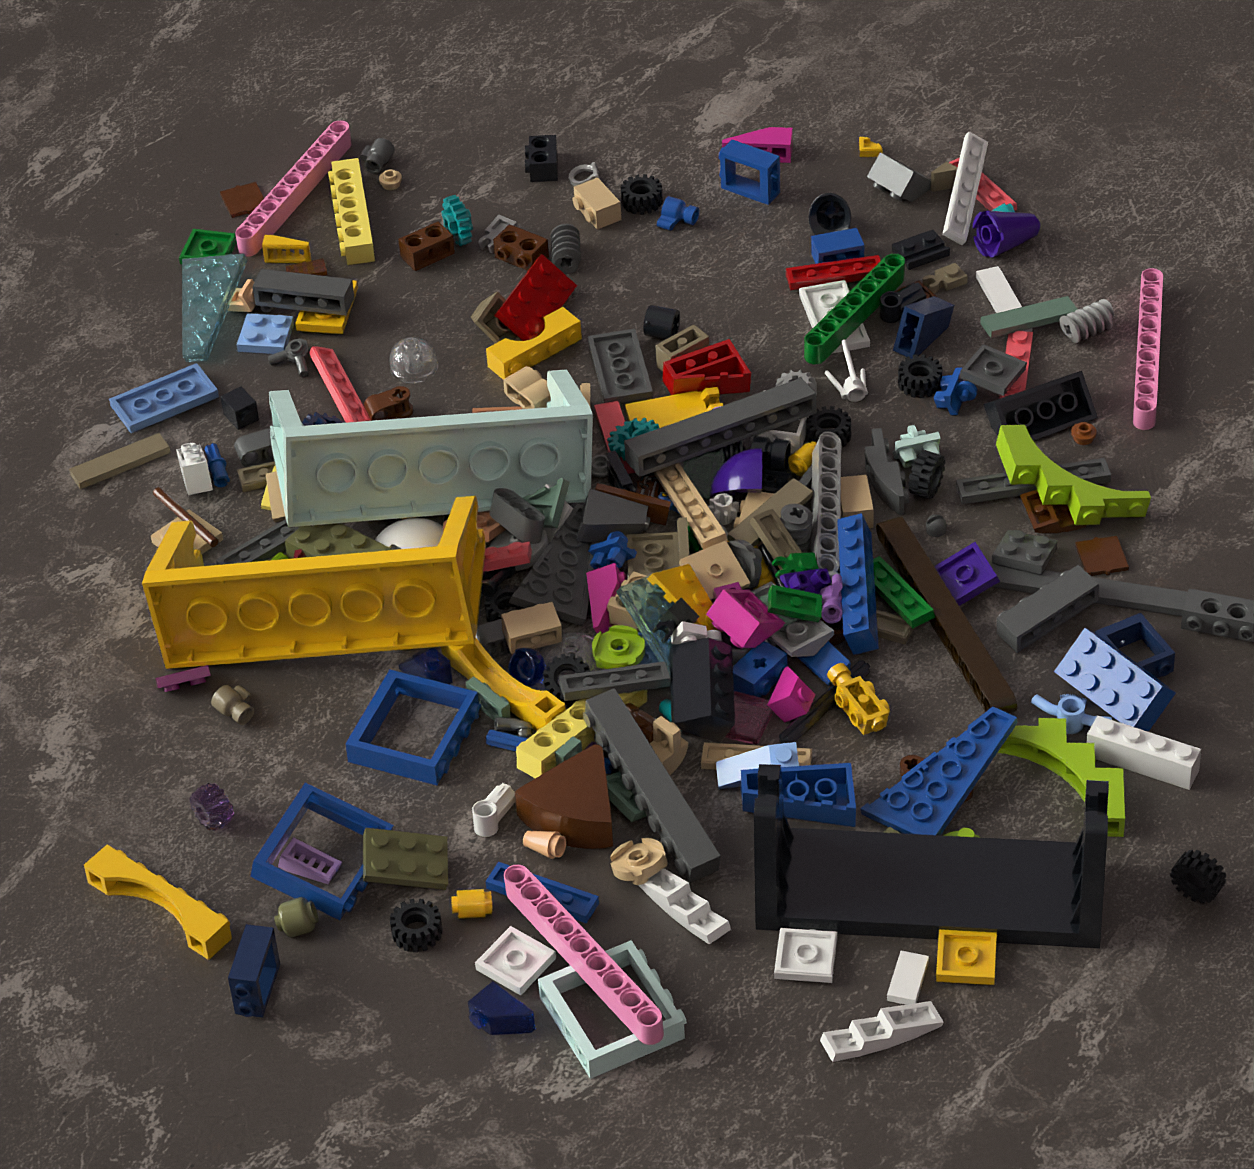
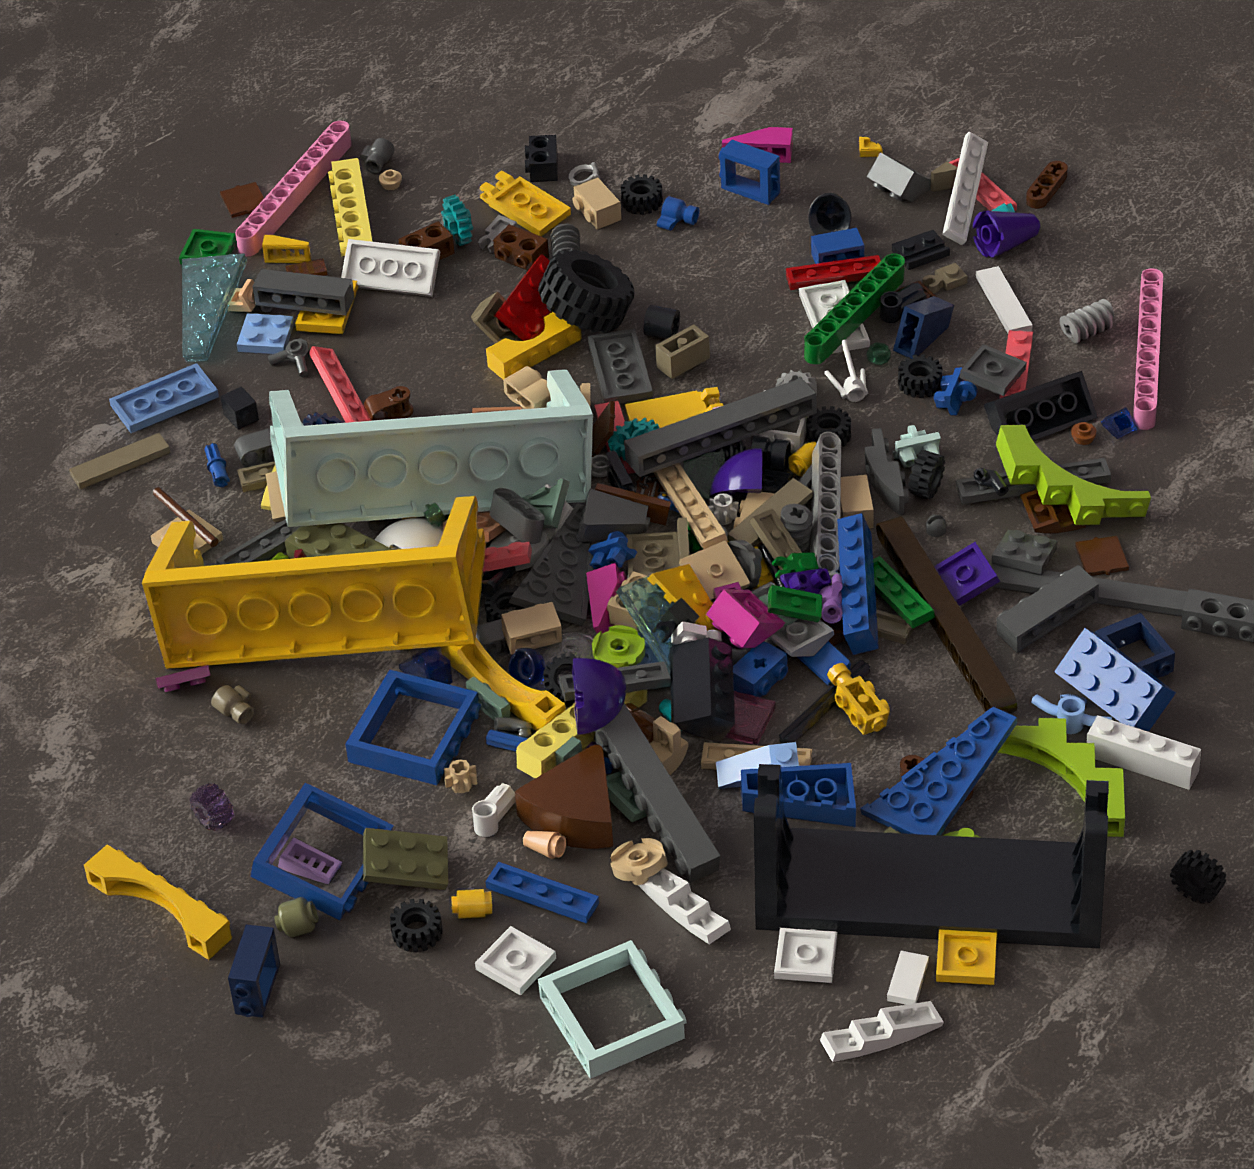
white slope [176,443,213,495] -> none
clear cylinder [389,337,438,384] -> none
clear blue slope [468,981,536,1035] -> none
bright pink beam [504,864,664,1045] -> none
red wedge [663,339,751,395] -> none
dark pink slope [767,666,816,723] -> none
sand green tile [980,296,1078,338] -> none
none -> white tile [341,239,440,297]
none -> clear green plate [423,502,446,527]
none -> tan gear [444,760,477,793]
none -> yellow tile [480,170,571,236]
none -> black tyre [538,249,635,333]
none -> dark purple brick [572,658,626,735]
none -> reddish brown piece [592,401,615,457]
none -> clear green plate [867,342,891,365]
none -> black arm [973,467,1009,496]
none -> reddish brown beam [1026,161,1068,209]
none -> clear blue slope [1101,407,1139,439]

